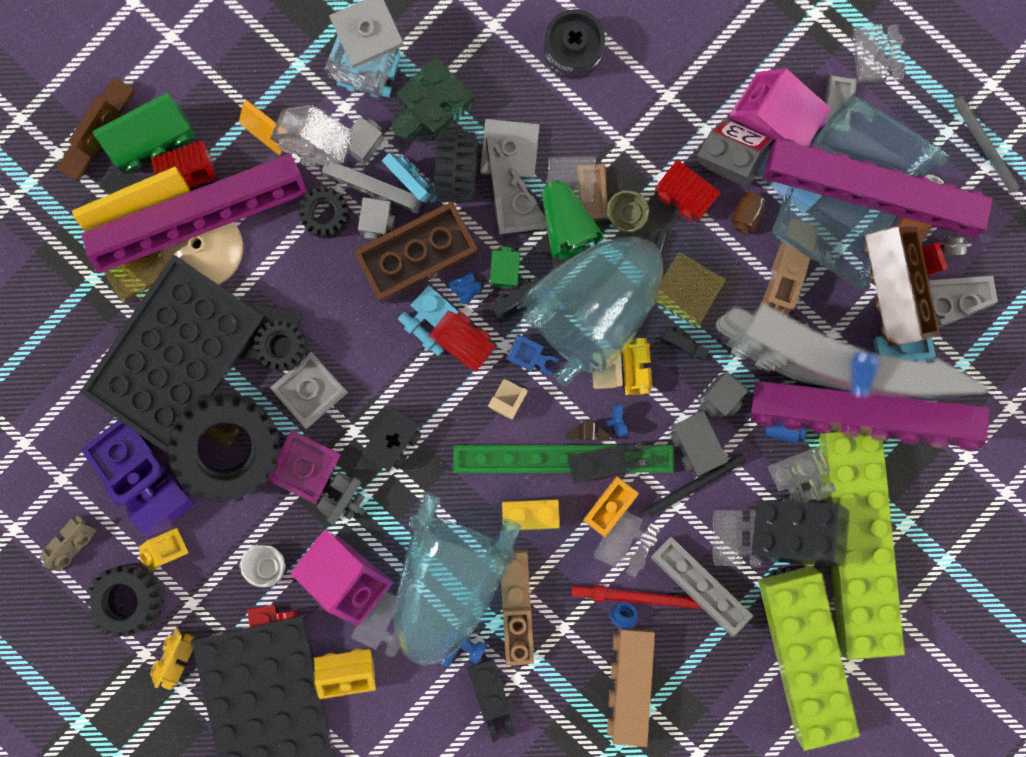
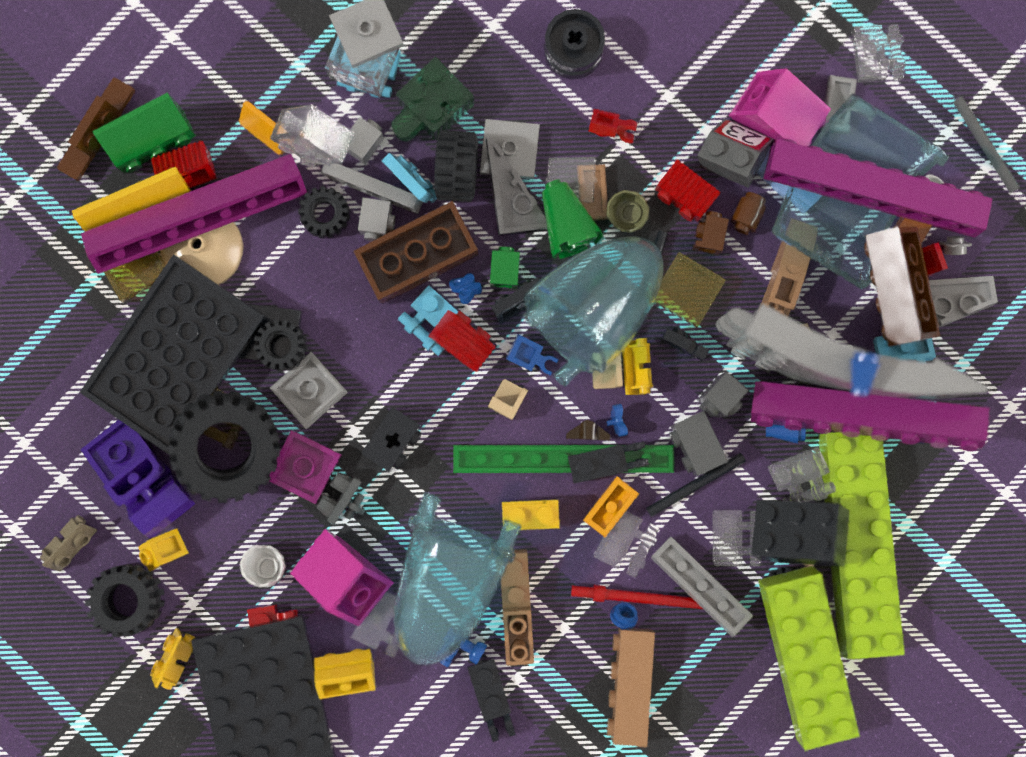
none -> red plate [588,109,638,143]
none -> reddish brown brick [692,211,729,255]

